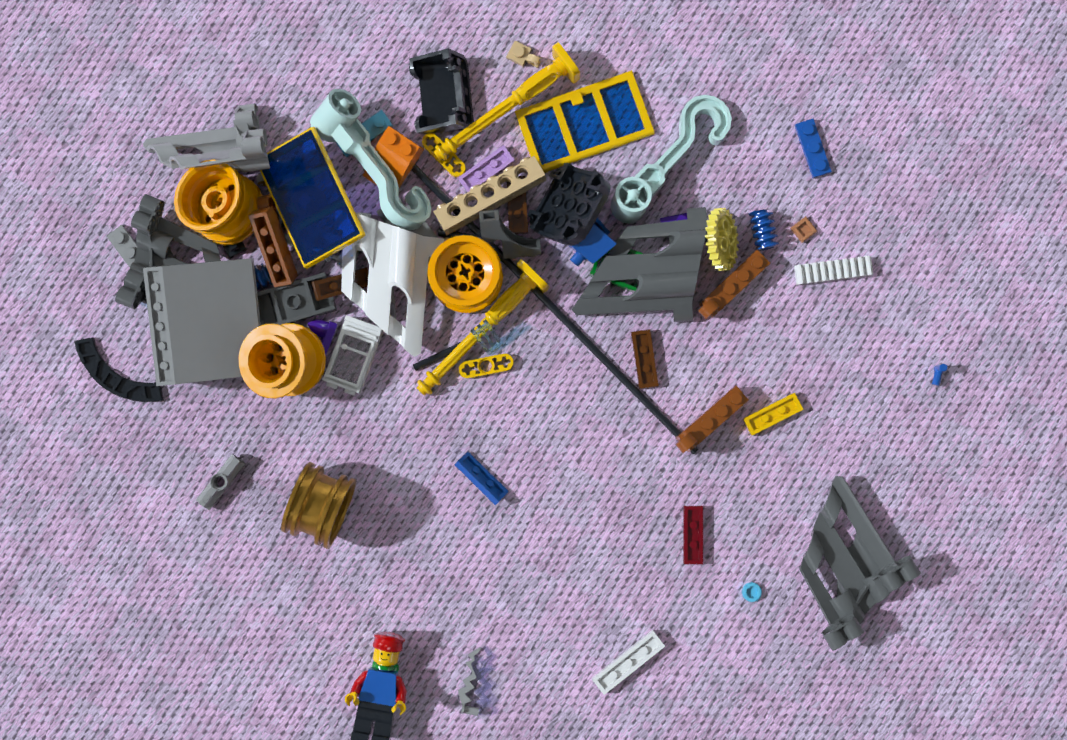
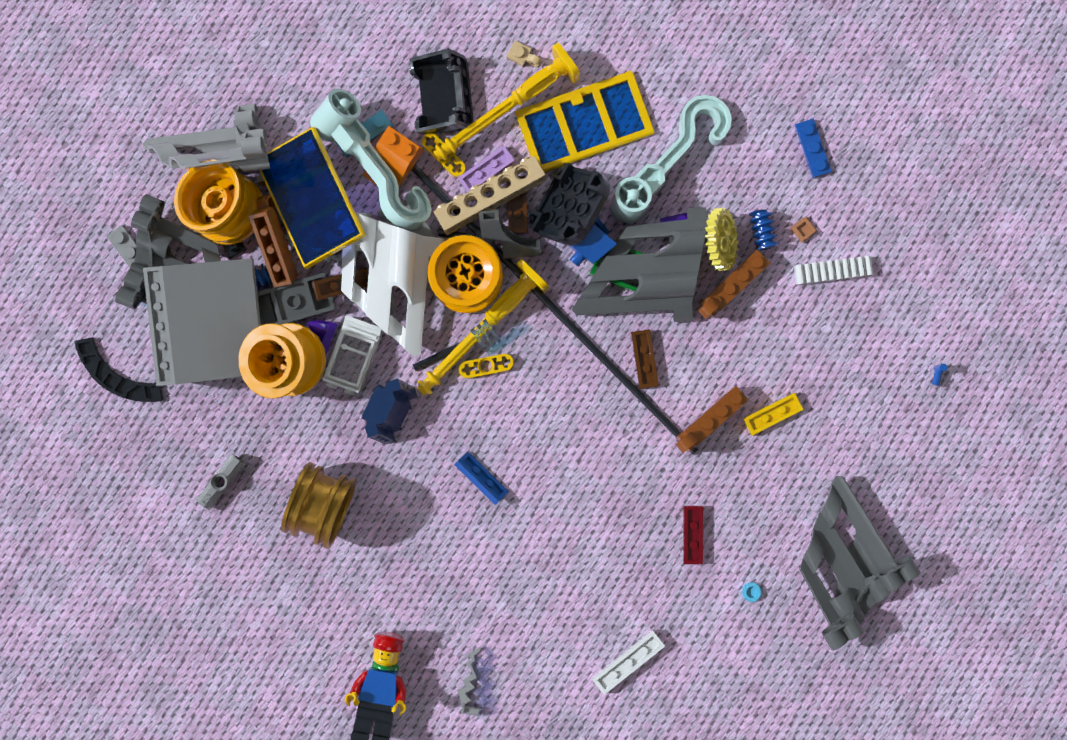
none -> dark blue slope [361,378,418,445]

